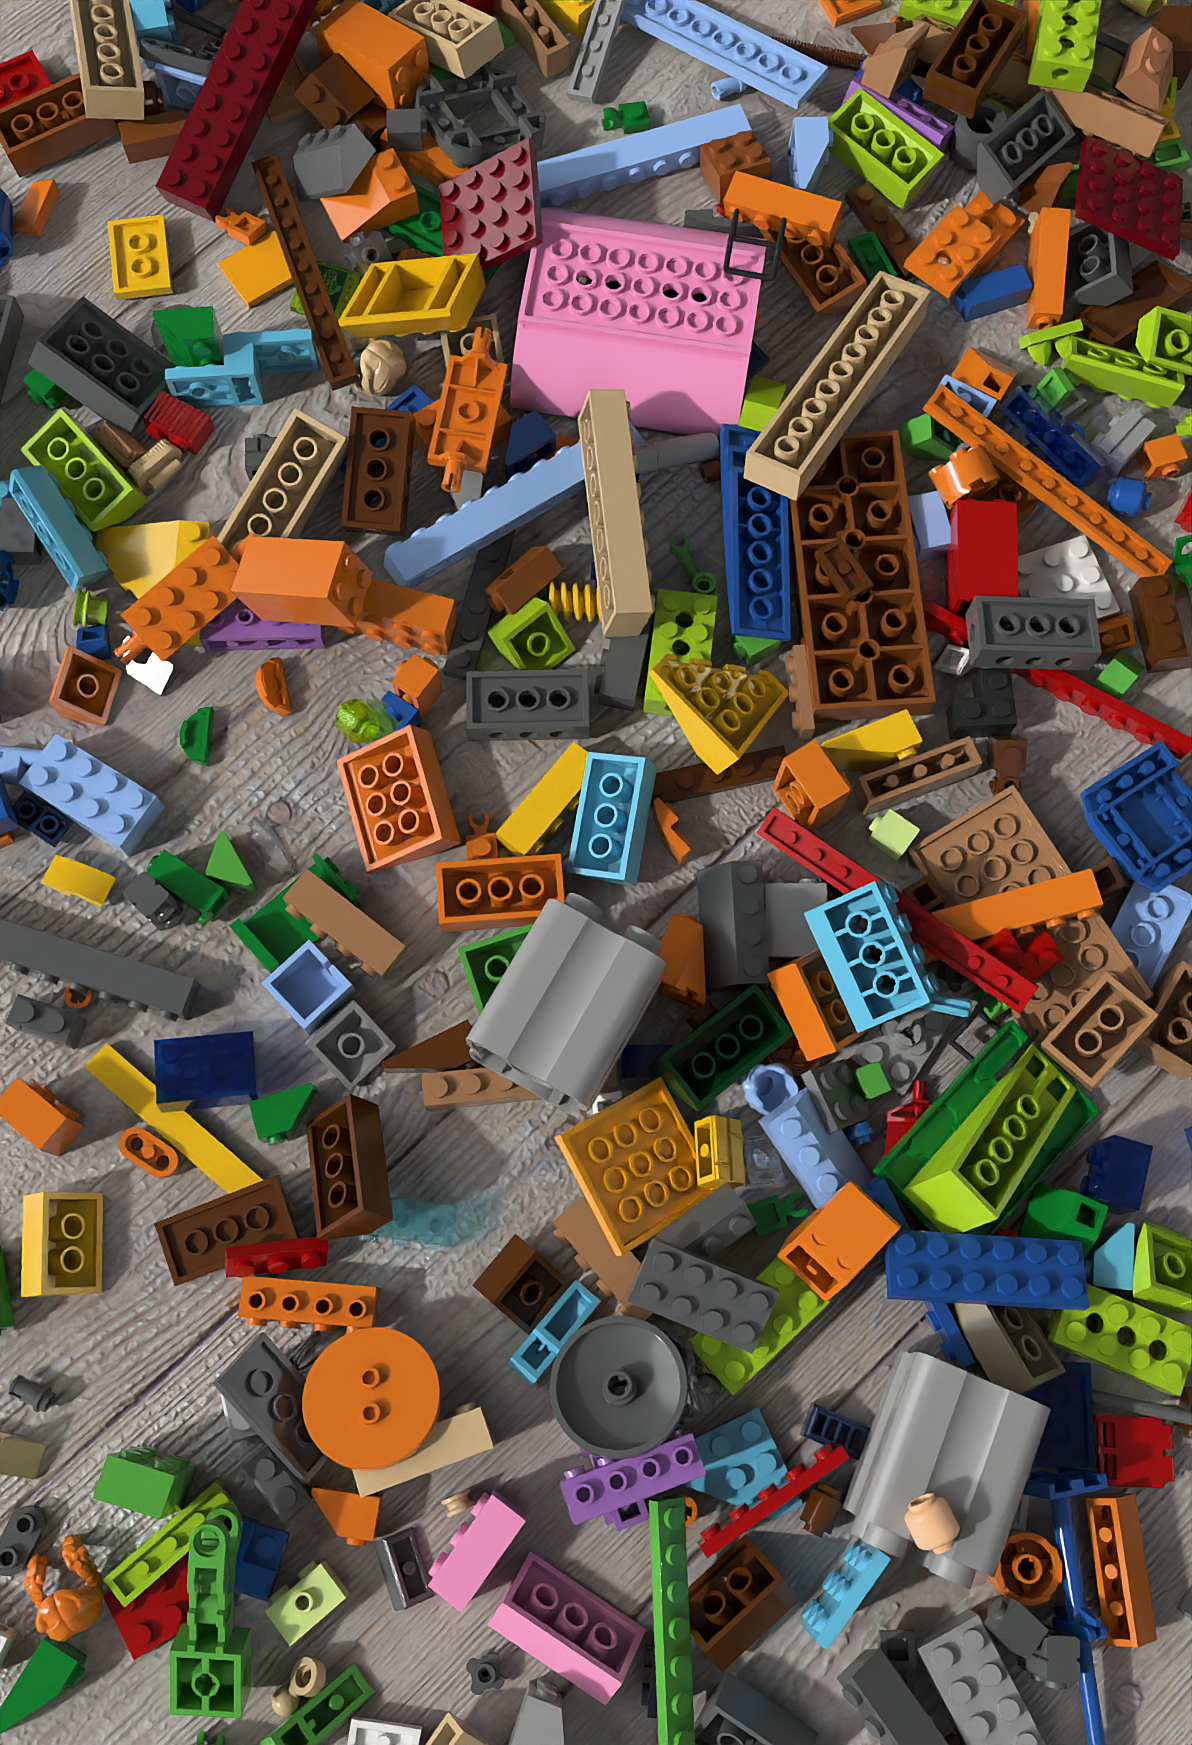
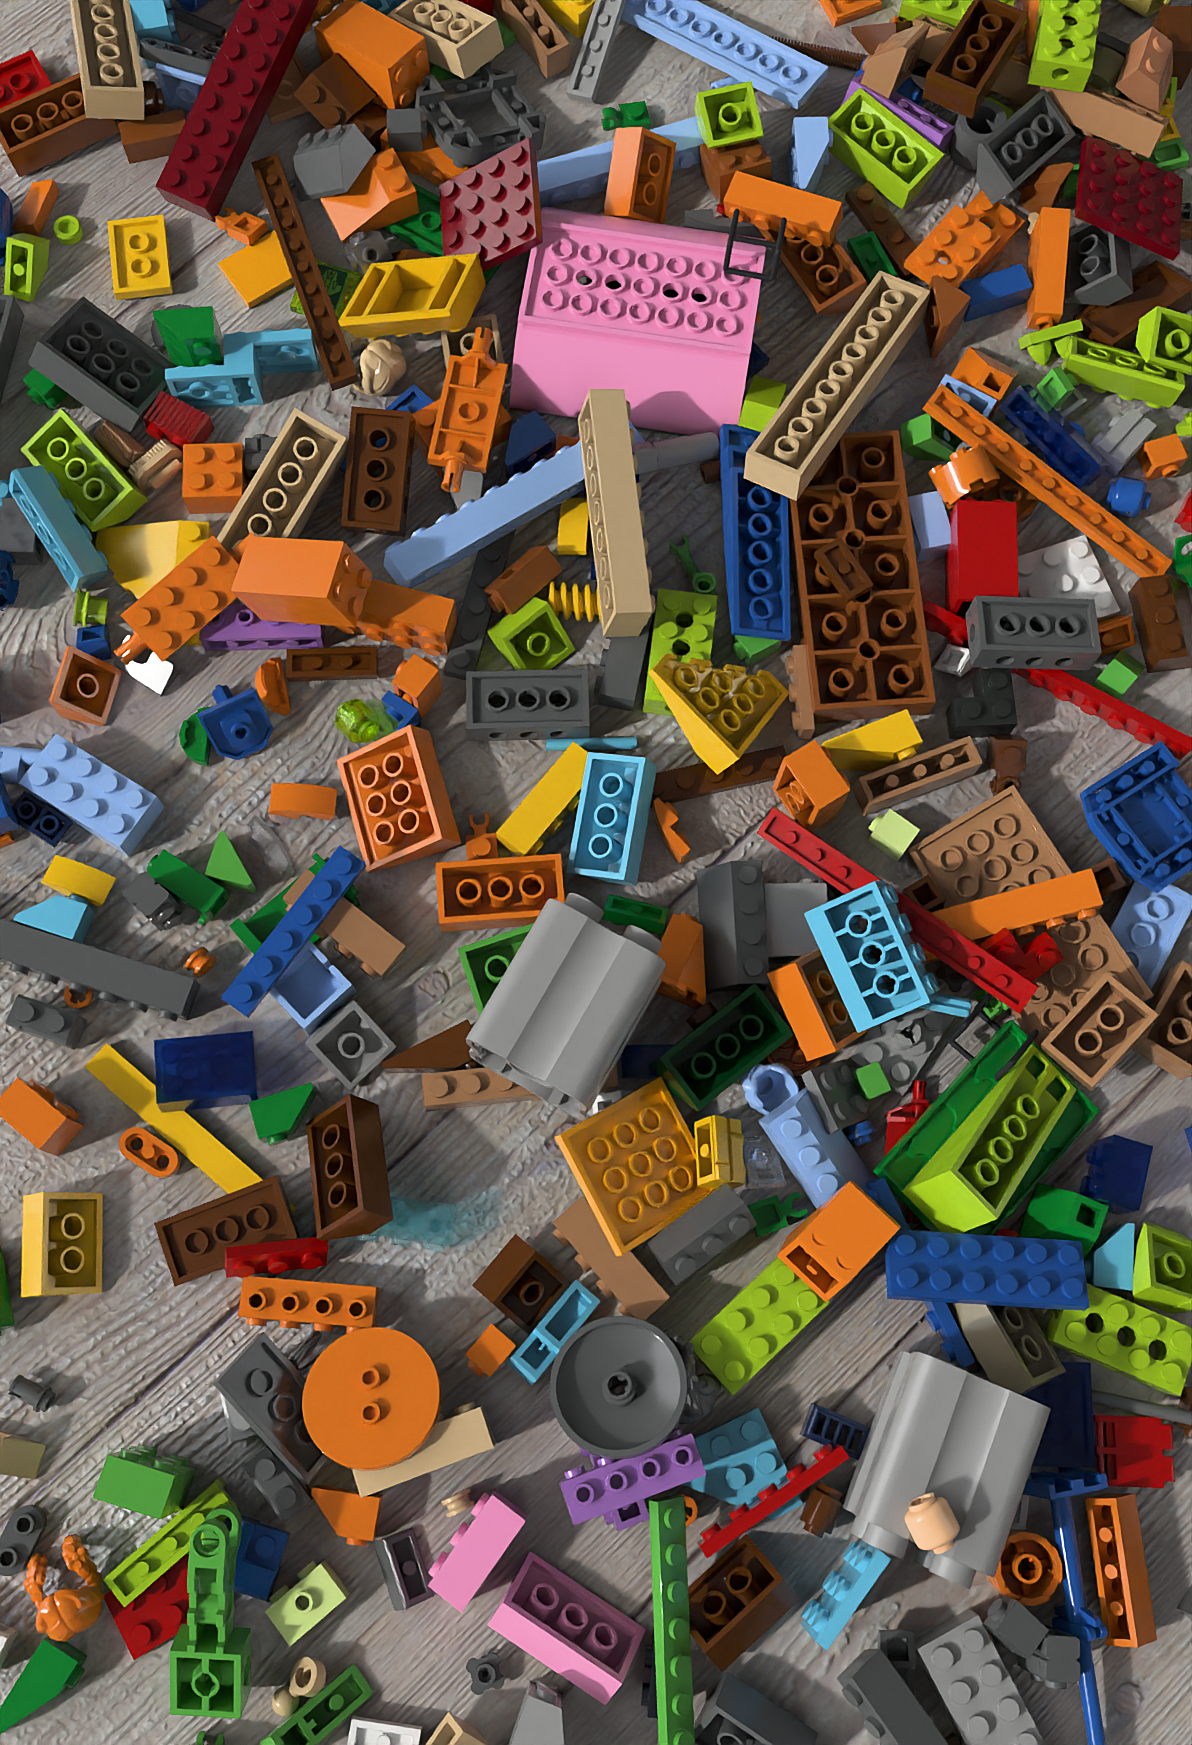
dark grey plate [627,1236,780,1354] -> none
none -> lime slope [4,232,50,302]
none -> medium azure slope [14,894,95,944]
none -> lime tile [53,215,84,245]
none -> orange brick [182,442,248,514]
none -> orange bush [185,947,217,978]
none -> blue piece [197,684,274,760]
none -> blue plate [221,846,366,1018]
none -> orange slope [268,783,337,821]
none -> reddish brown plate [286,647,378,682]
none -> orange brick [465,1323,517,1378]
none -> medium azure piece [546,737,637,751]
none -> yellow slope [557,498,590,555]
none -> green plate [602,894,669,934]
none -> orange slope [603,127,677,224]
none -> lime slope [694,81,764,150]
none -> dark orange slope [923,275,971,358]

